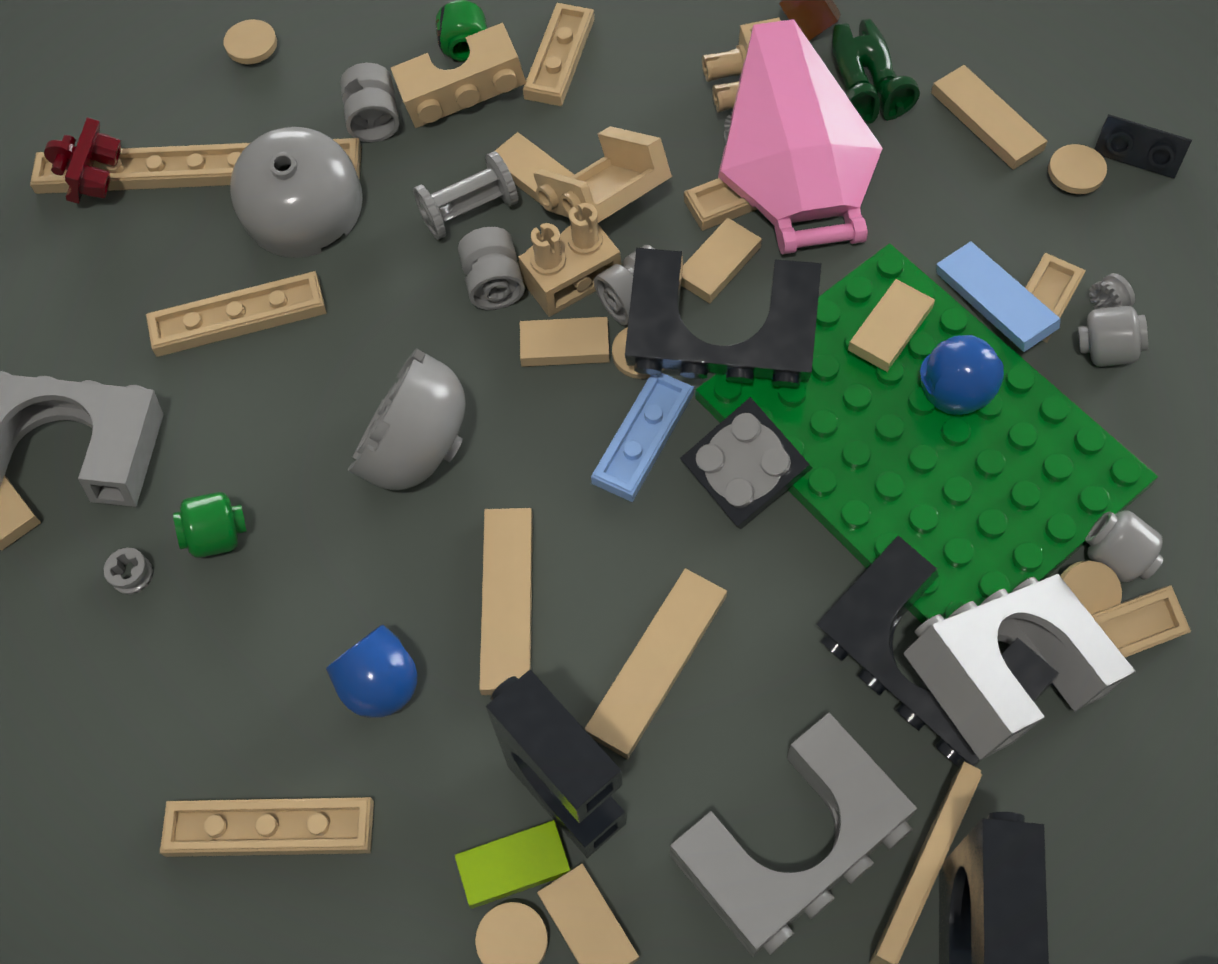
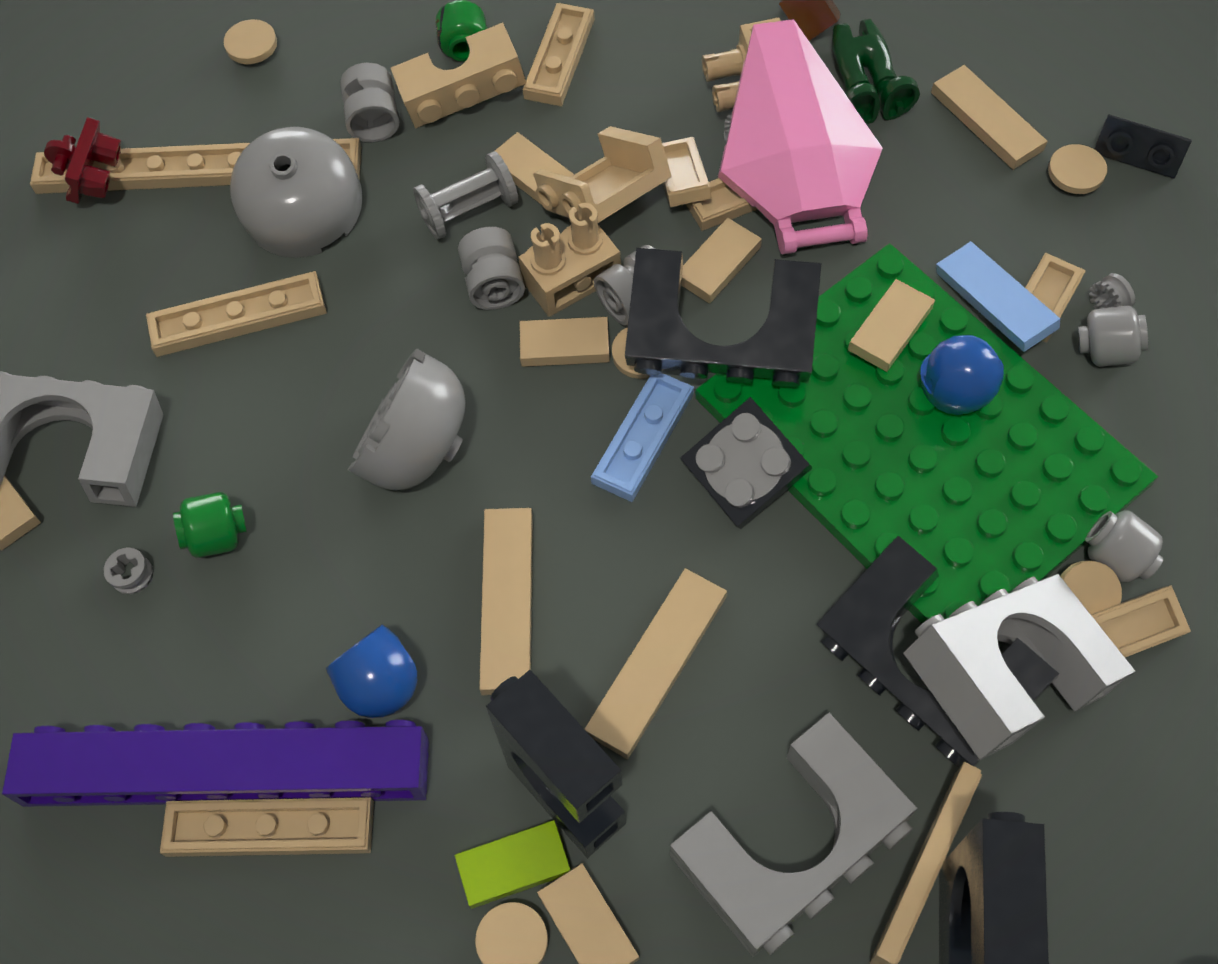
none -> dark purple brick [2,720,429,807]
none -> tan tile [662,137,711,207]

